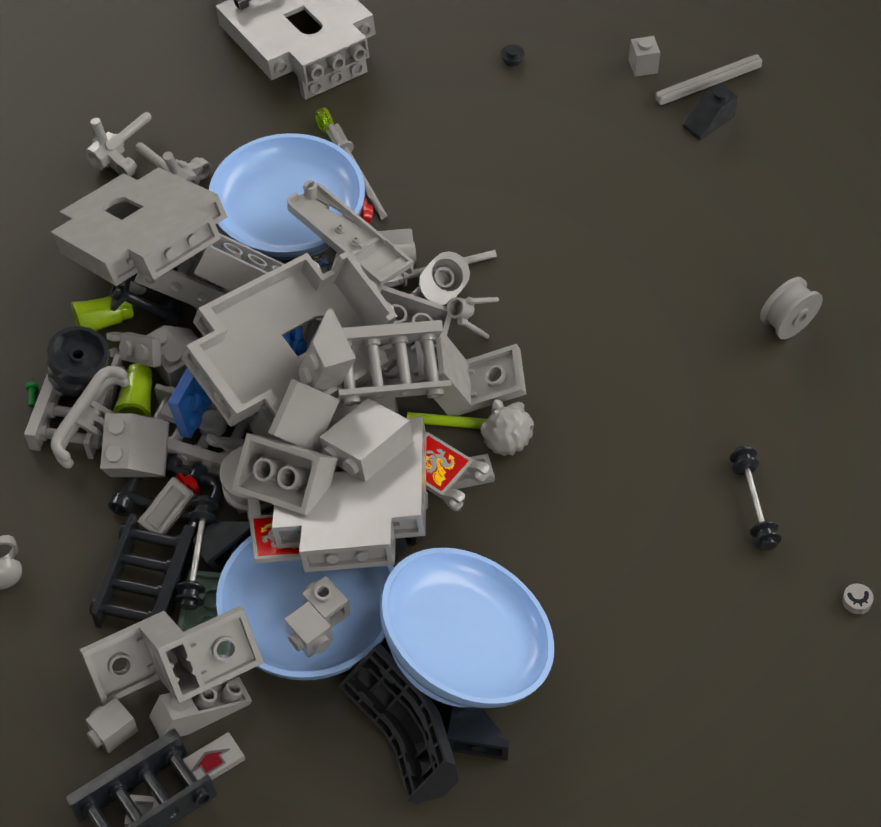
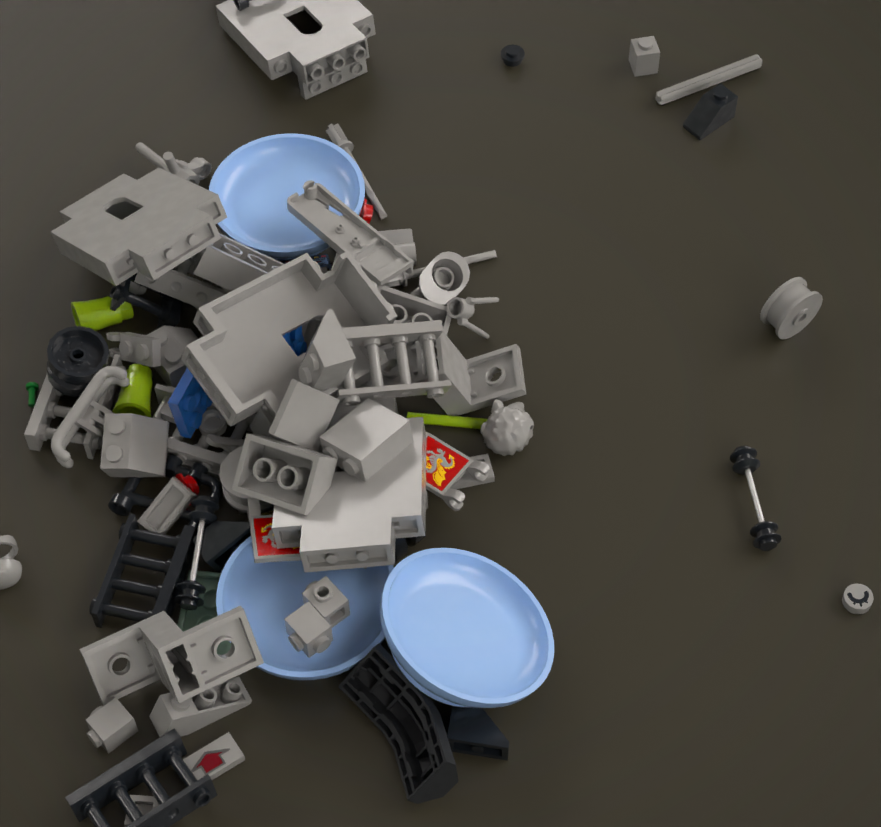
light grey piece [84,112,152,177] -> none
clear neon green tile [315,107,334,133] -> none

